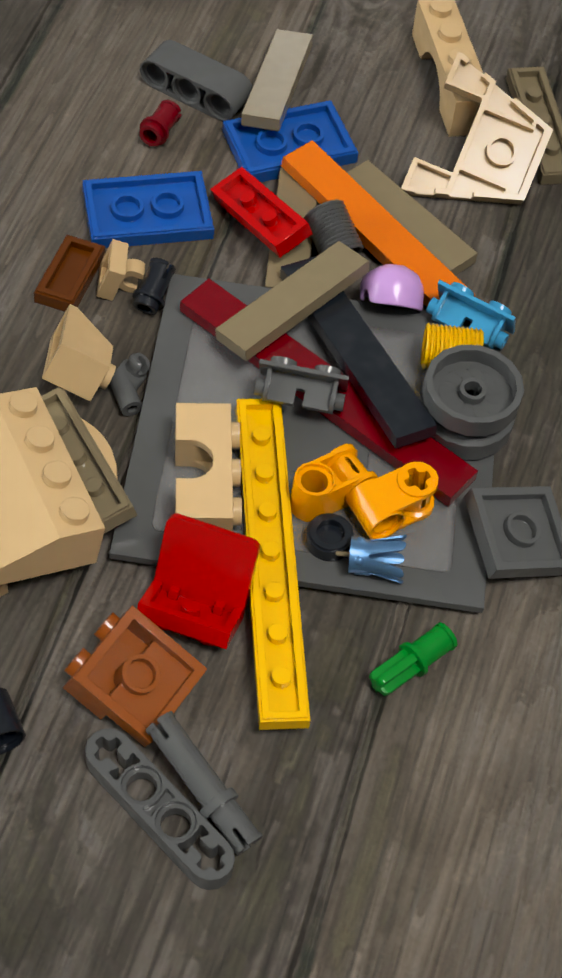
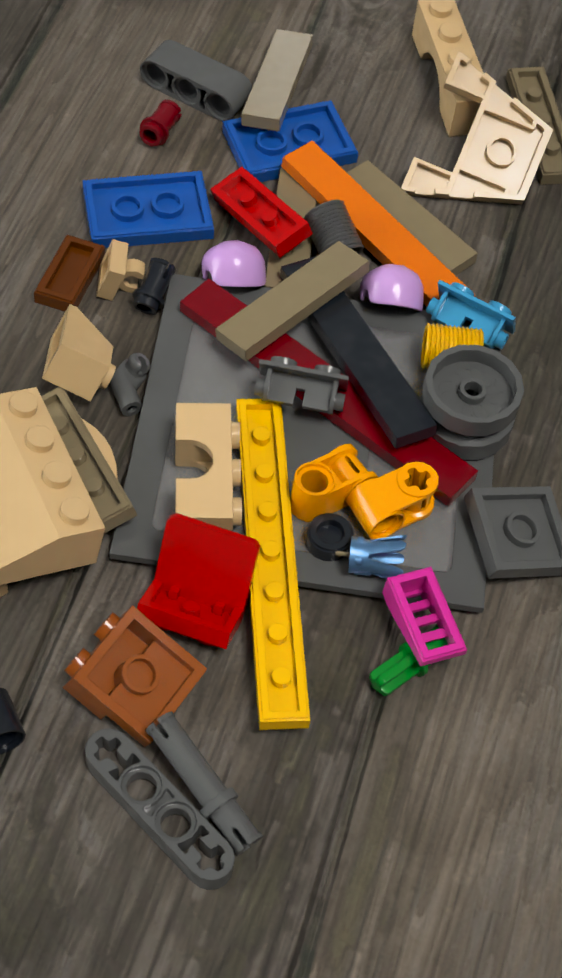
none -> lavender hair [201,240,266,287]
none -> dark pink slope [382,567,467,666]

